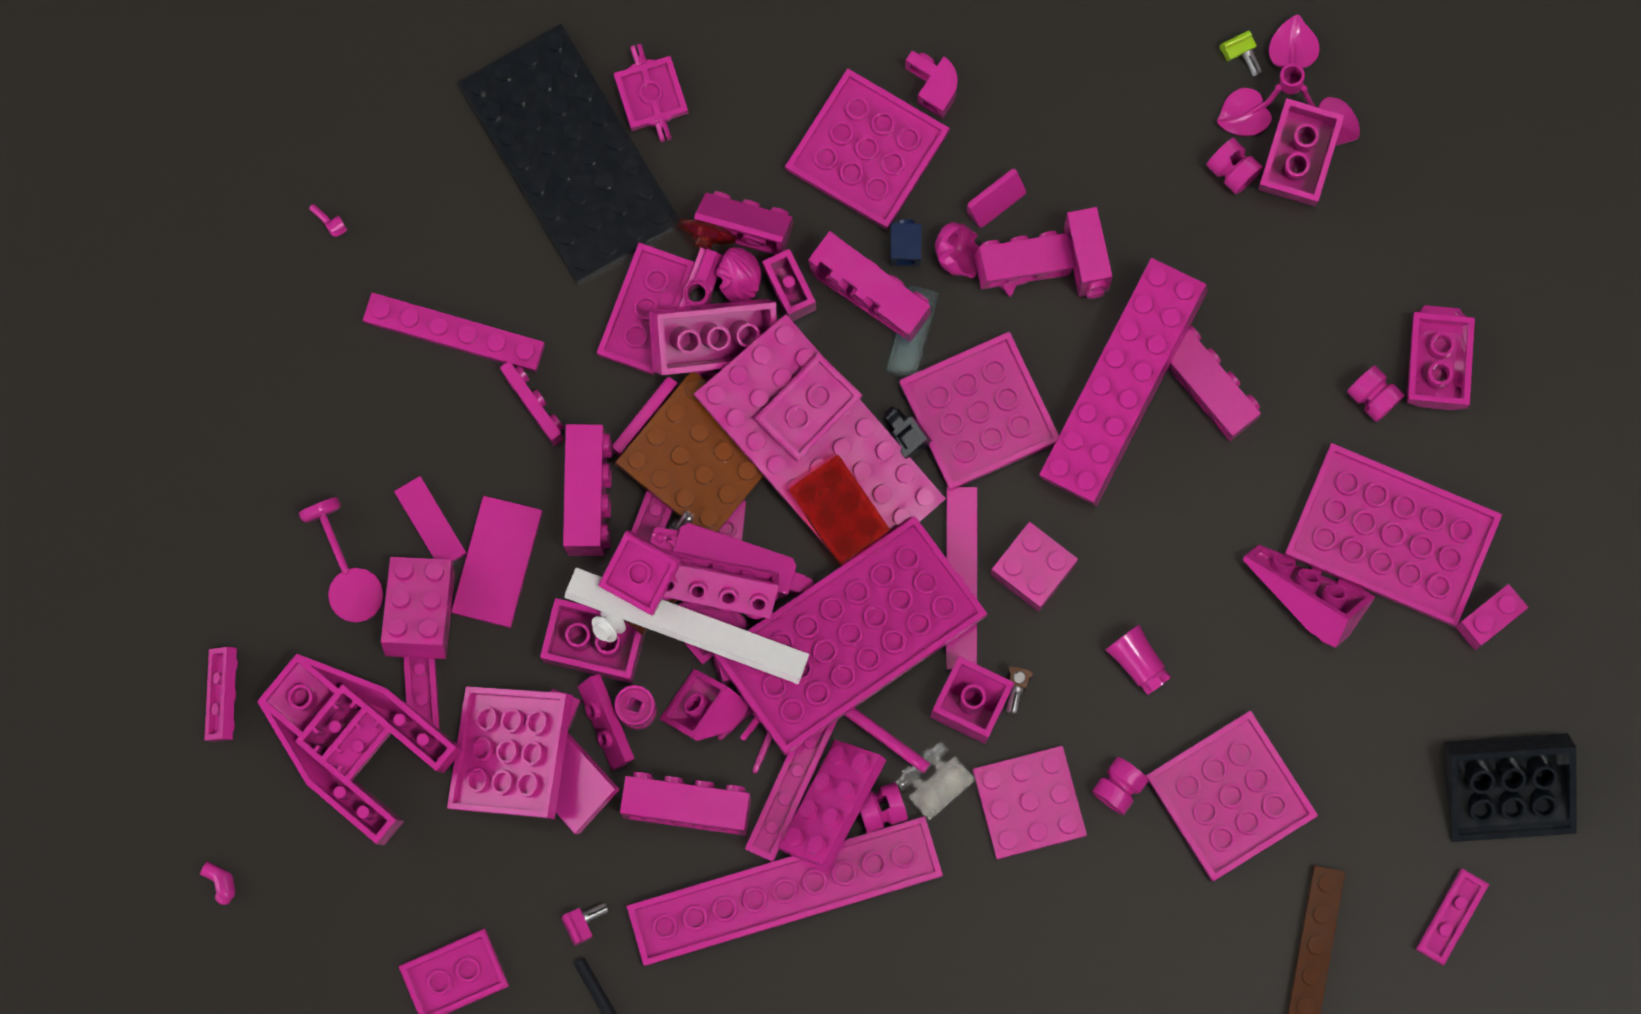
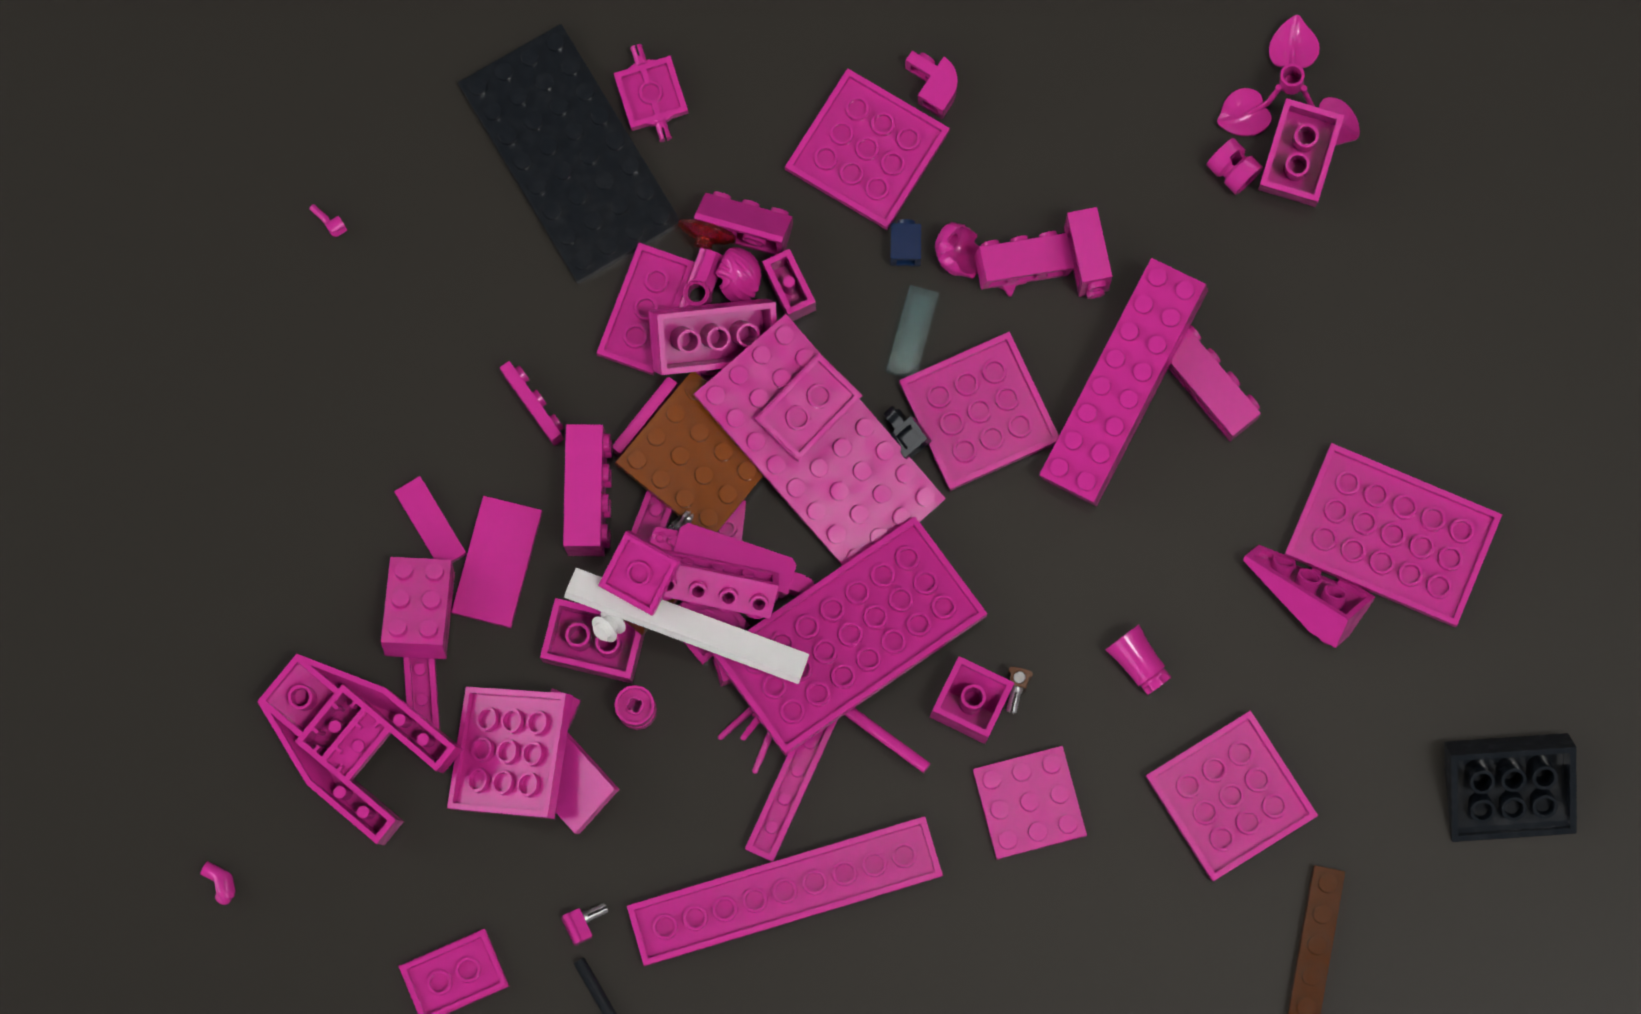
dark pink plate [204,647,238,742] -> none
dark pink piece [298,497,384,623] -> none
dark pink plate [362,293,545,373] -> none
dark pink plate [577,674,634,771] -> none
dark pink brick [620,772,752,836] -> none
dark pink slope [660,669,750,741] -> none
dark pink plate [778,740,887,869] -> none
clear red plate [787,454,890,565] -> none
dark pink wedge [808,231,931,343] -> none
dark pink wheel [859,782,908,833] -> none
clear plate [895,741,976,821] -> none
dark pink tile [946,487,977,670] -> none
dark pink slope [967,169,1026,228] -> none
dark pink brick [991,521,1078,612] -> none
dark pink wheel [1091,757,1149,816] -> none
lime piece [1220,30,1262,76] -> none
dark pink wheel [1347,365,1405,422] -> none
dark pink slope [1406,305,1475,410] -> none
dark pink tile [1415,868,1490,966] -> none
dark pink brick [1456,584,1529,651] -> none

